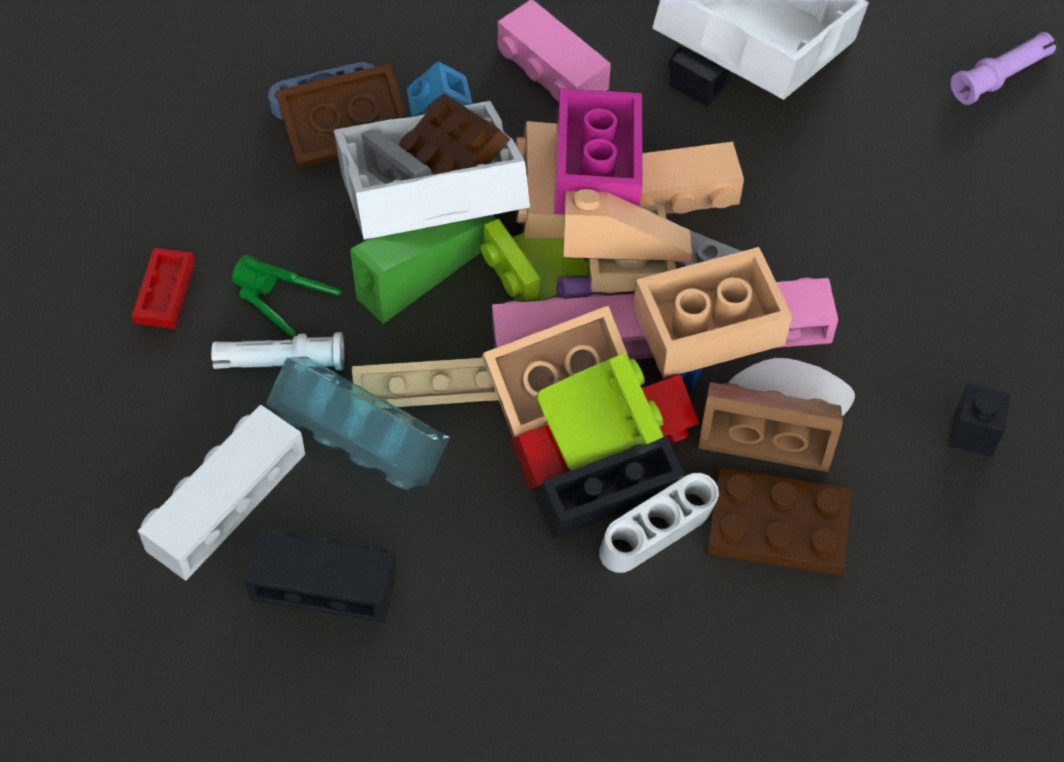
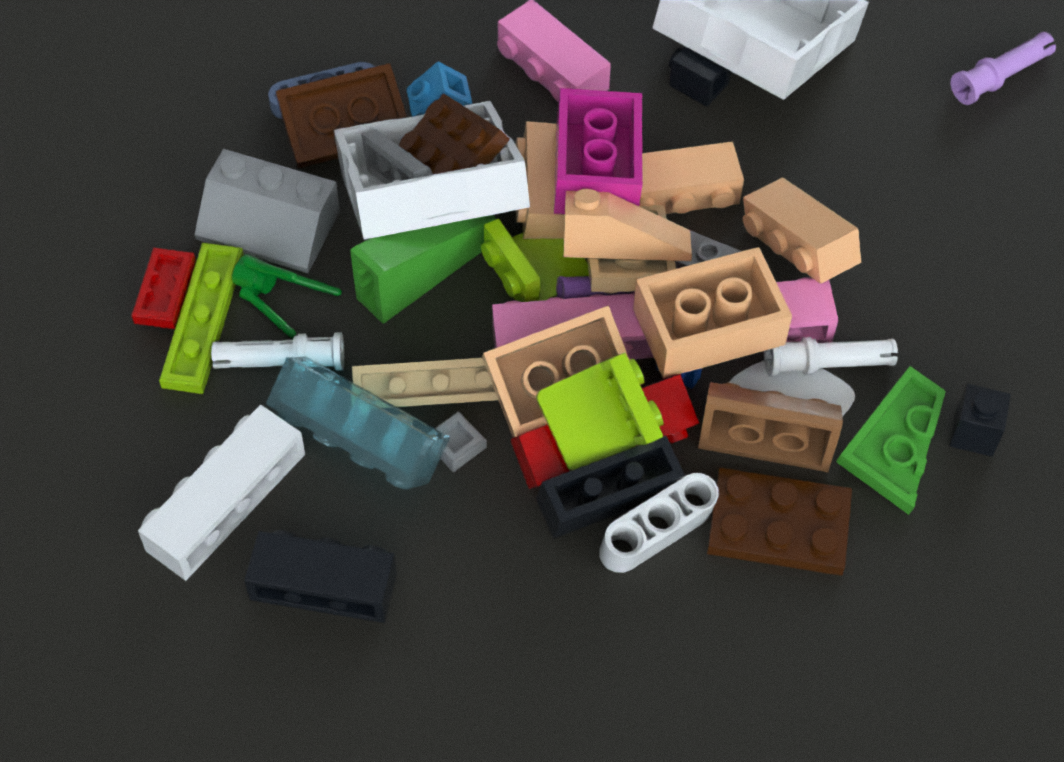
none -> lime tile [159,243,244,394]
none -> light grey slope [194,149,340,273]
none -> light grey tile [425,411,487,472]
none -> light nougat brick [743,177,861,284]
none -> white pin [764,337,898,377]
none -> bright green wing [836,366,946,515]

